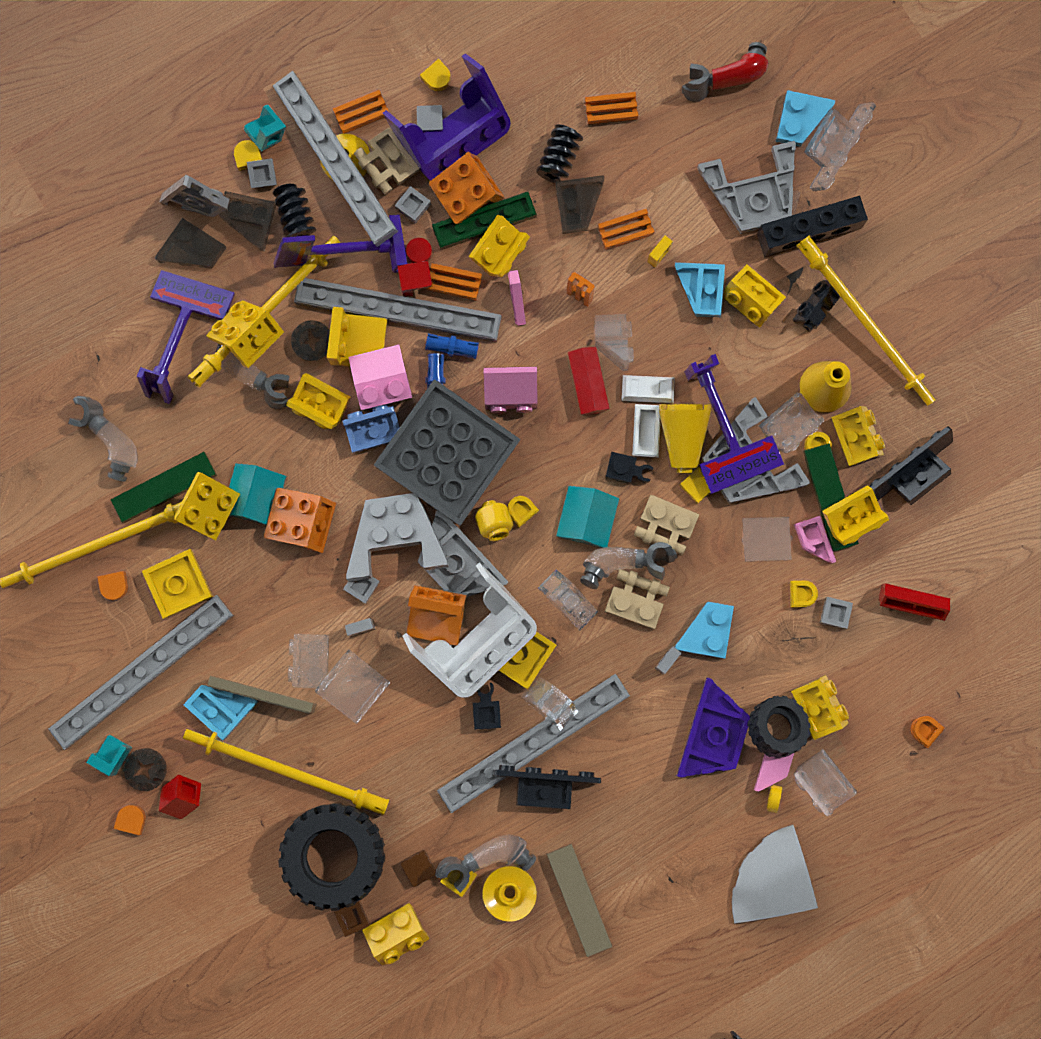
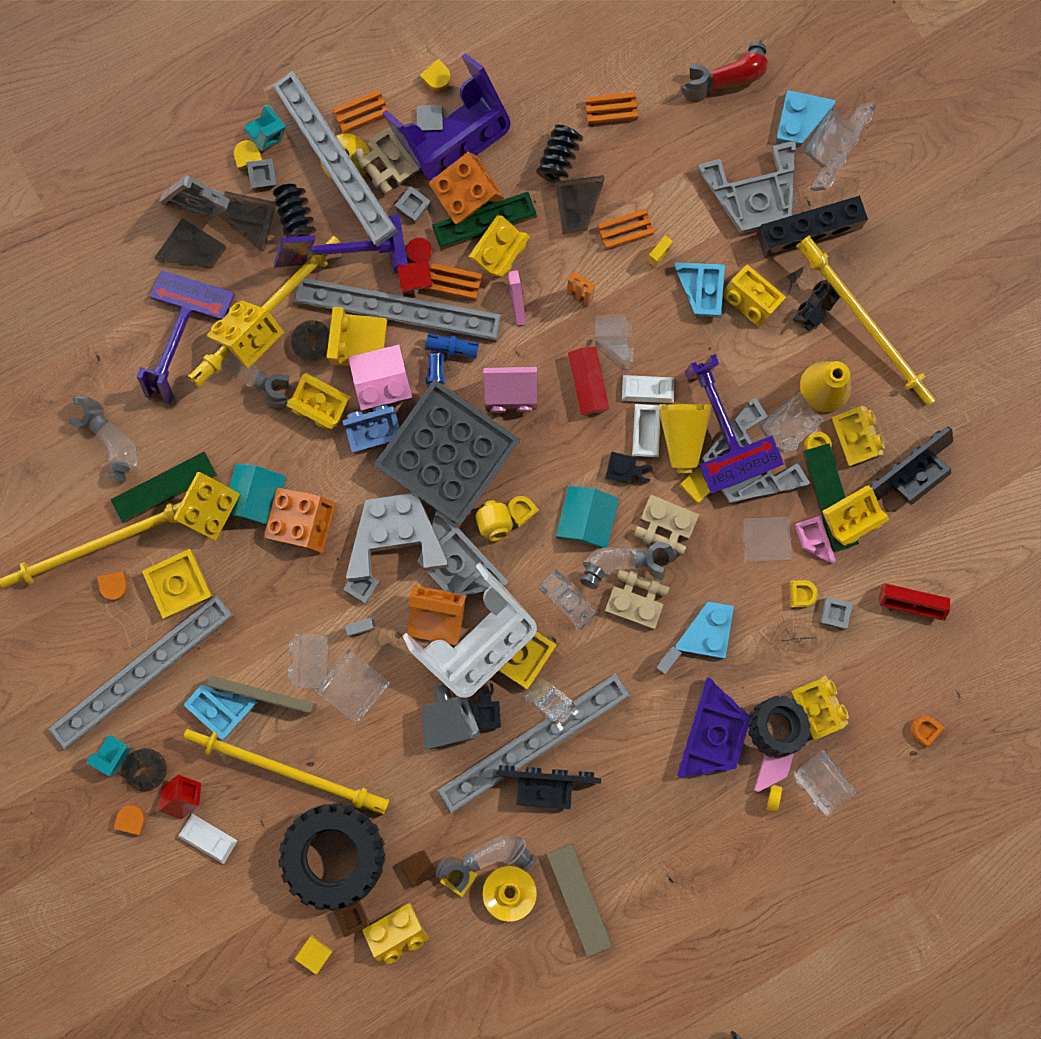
light grey brick [732,824,818,923] -> none
none -> white tile [178,813,238,864]
none -> yellow tile [295,935,333,975]
none -> dark grey torso [422,684,481,750]

